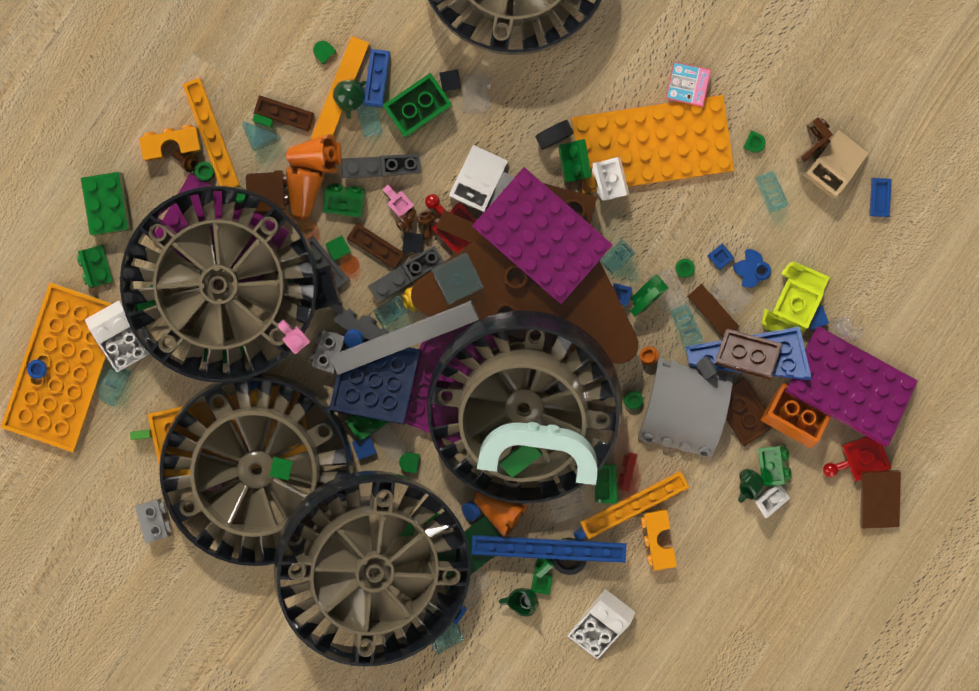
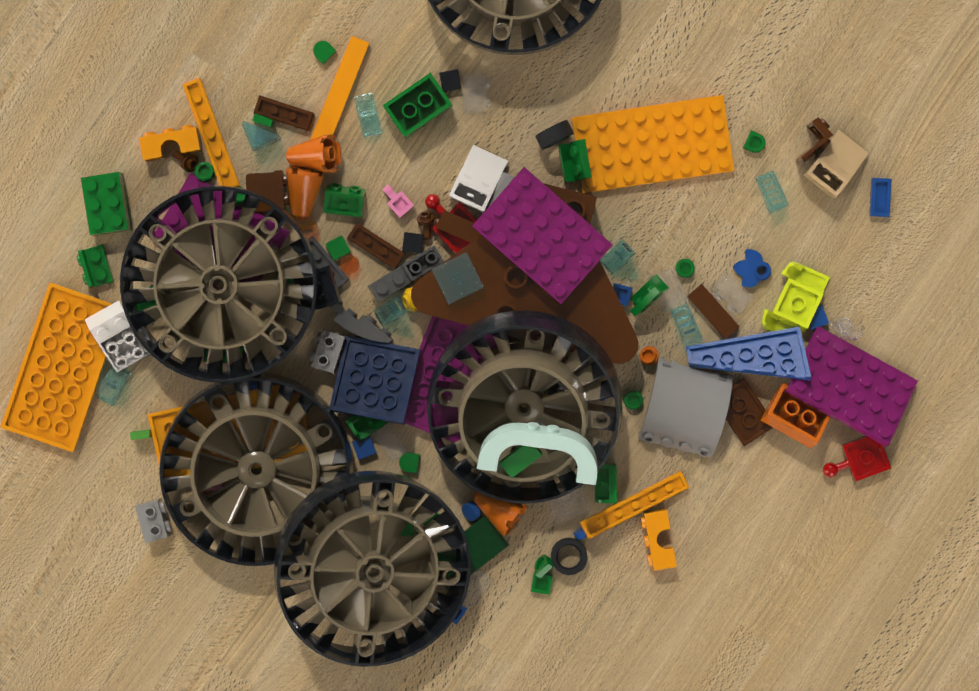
blue tile [27,359,48,379] -> none
green tile [269,456,293,481] -> none
bright pink plate [278,319,310,354] -> none
light grey tile [330,301,479,375] -> none
dark green hair [333,79,366,119] -> none
dark grey slope [341,154,420,178] -> none
blue tile [344,329,364,348] -> none
blue tile [363,49,390,108] -> none
reddish brown plate [396,208,416,233] -> none
clear light blue slope [432,623,464,655] -> none
blue tile [472,535,627,563] -> none
dark green hair [499,588,539,617] -> none
white slope [568,589,635,659] -> none
white bracket [592,157,629,201] -> none
clear red plate [617,451,638,492] -> none
piece [666,62,711,107] -> none
dark grey slope [696,356,718,379] -> none
blue tile [707,243,734,270] -> none
tile [715,329,782,380] -> none
dark green hair [738,469,764,503] -> none
white slope [755,485,790,518] -> none
green bracket [758,444,792,486] -> none
reddish brown tile [860,470,901,529] -> none

